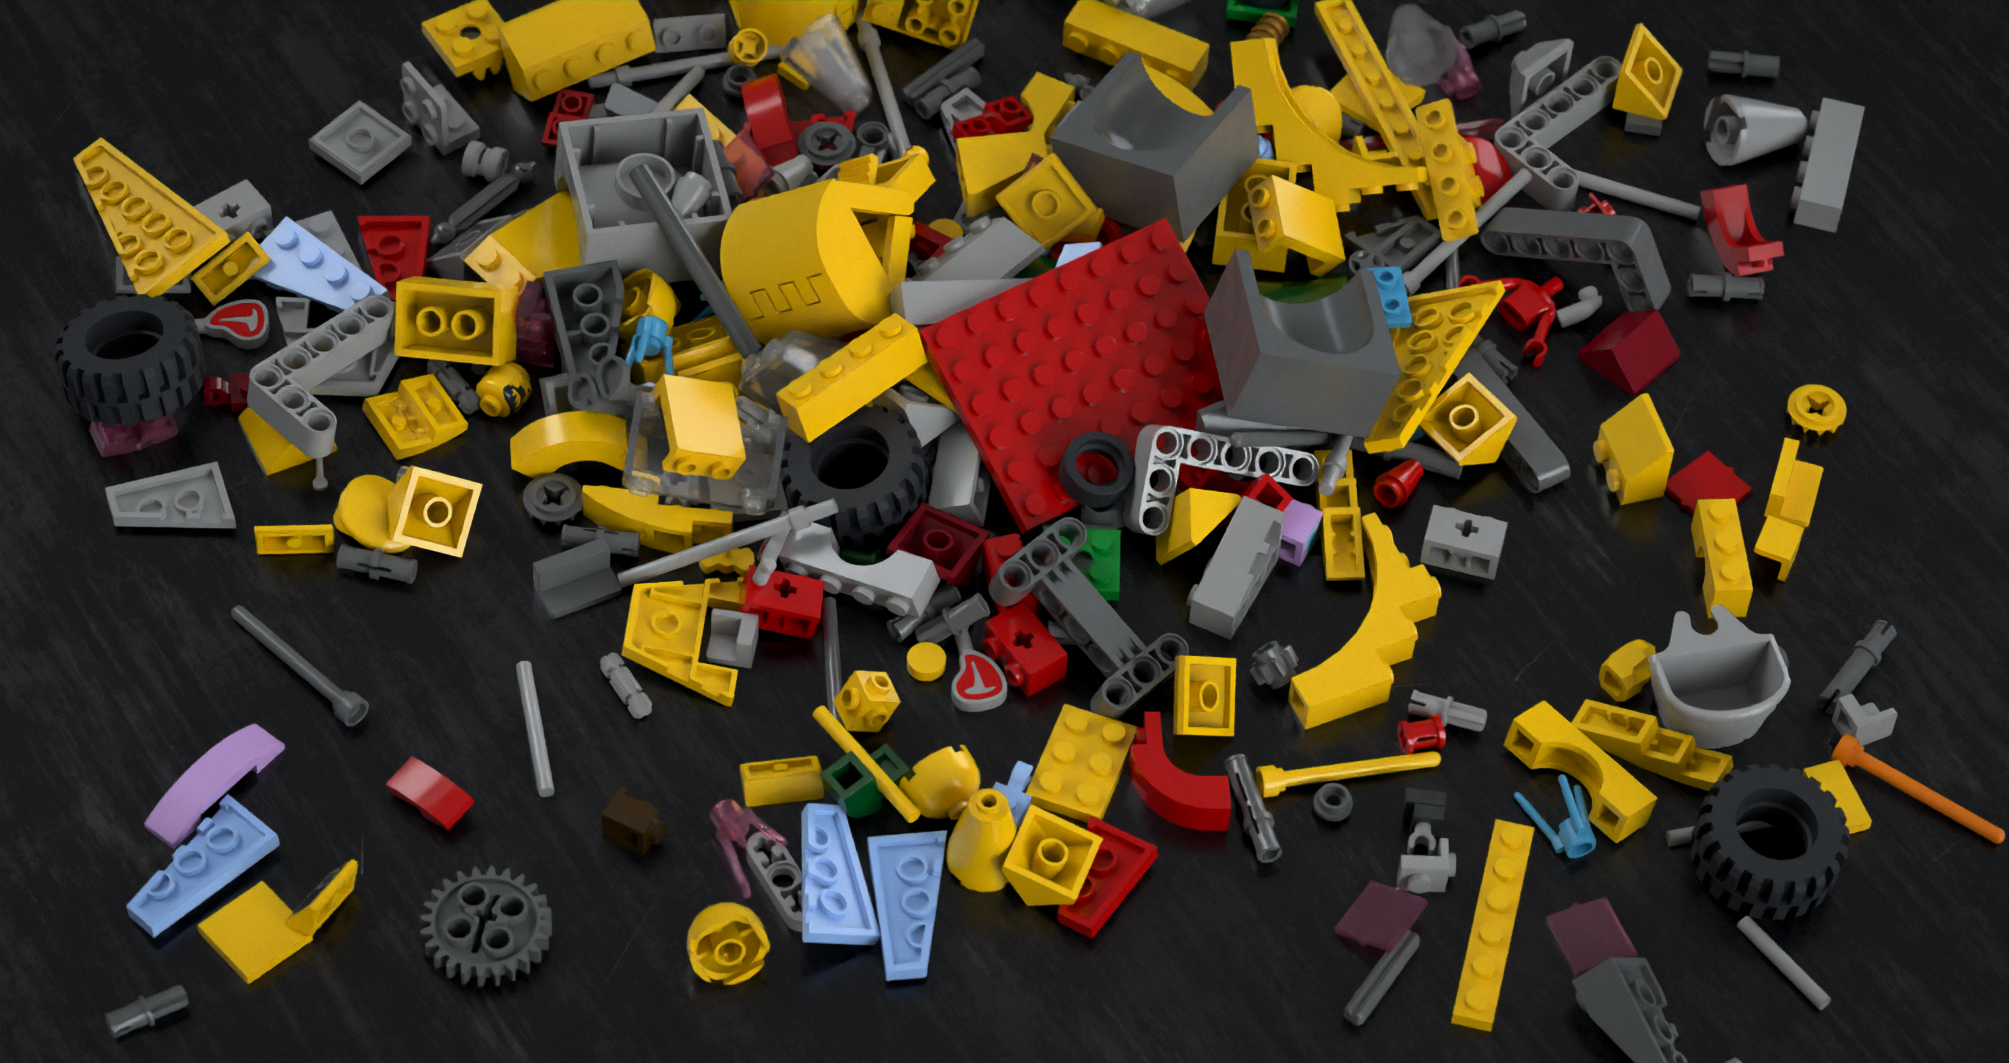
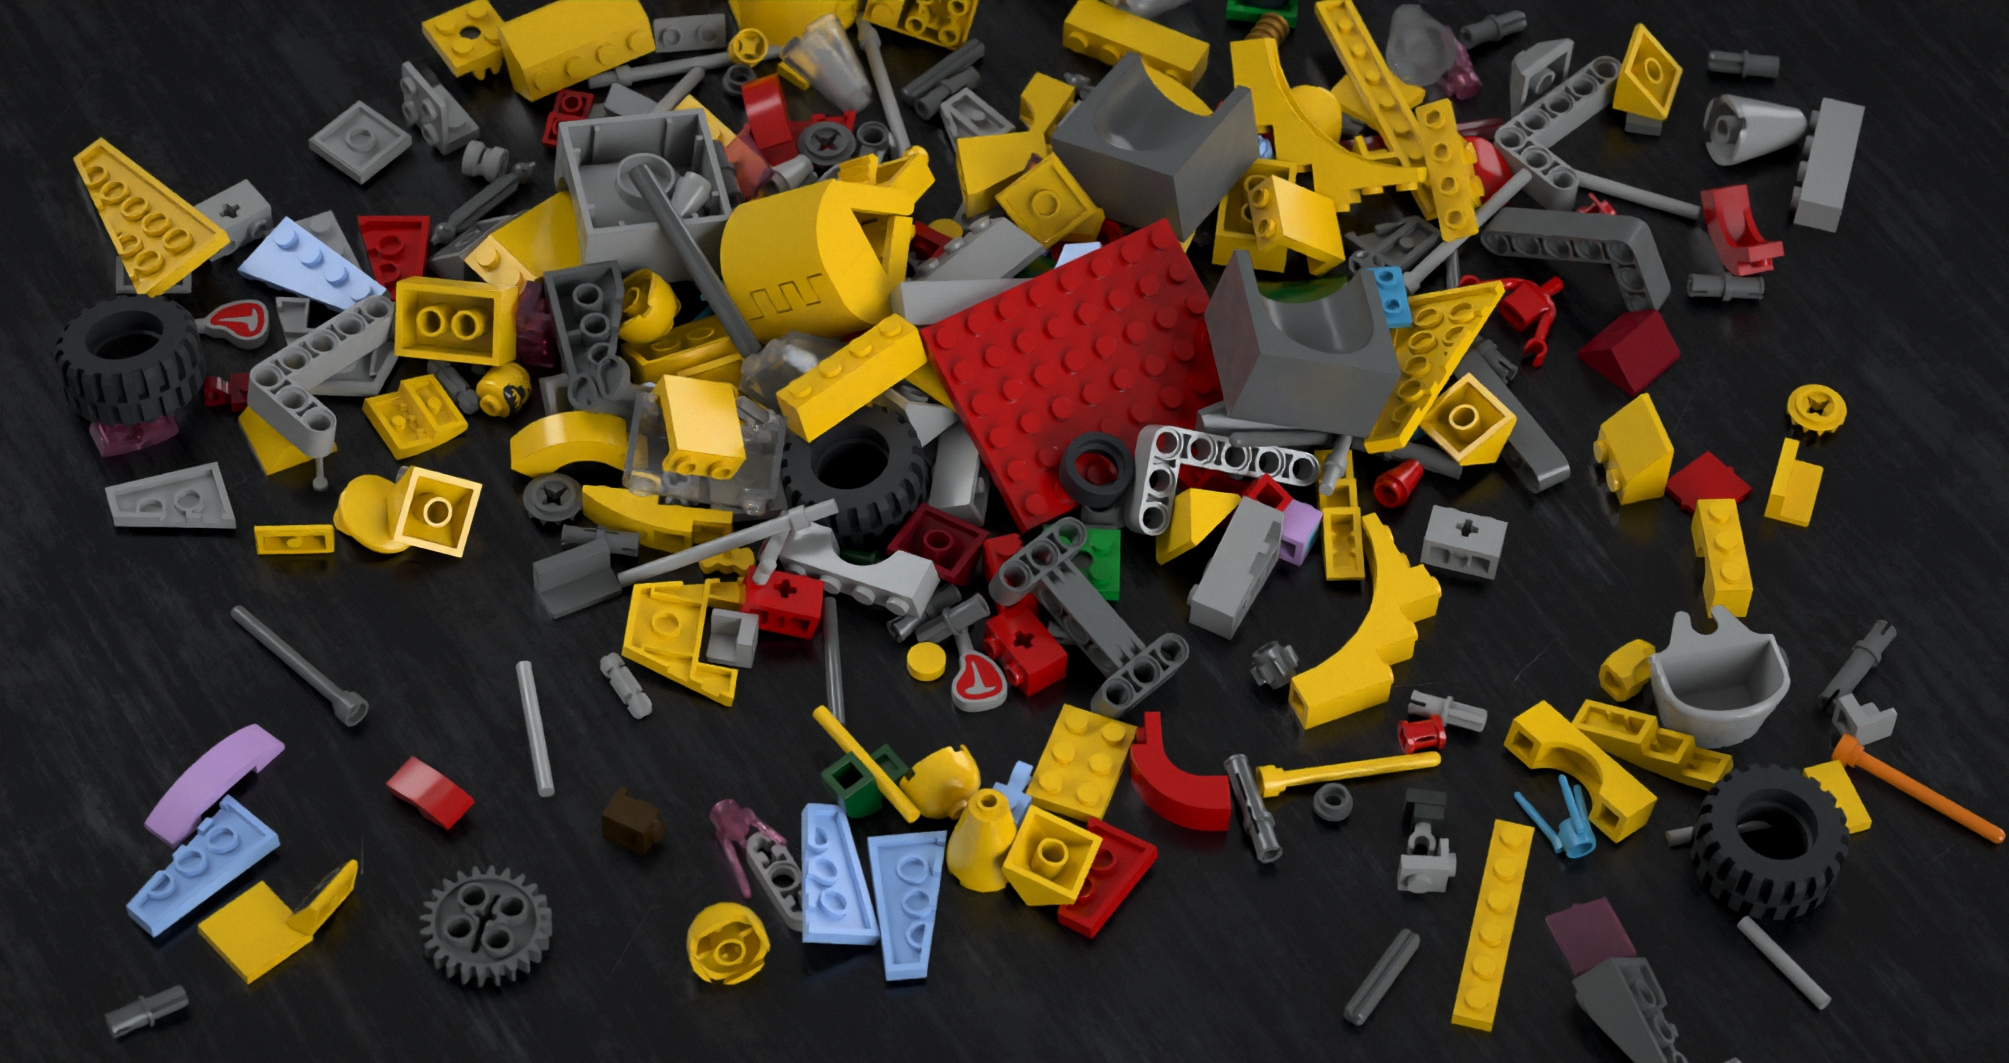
yellow slope [190,231,271,306] -> none
dark grey pin [336,544,418,584] -> none
dark azure plant [625,316,674,376] -> none
yellow slope [739,756,824,807] -> none
yellow brick [833,670,901,732] -> none
red slope [951,96,1034,141] -> none
yellow slope [1173,655,1236,736] -> none
clear pink piece [1335,881,1428,952] -> none
light grey arm [1556,286,1602,328] -> none
yellow panel [1754,515,1804,582] -> none

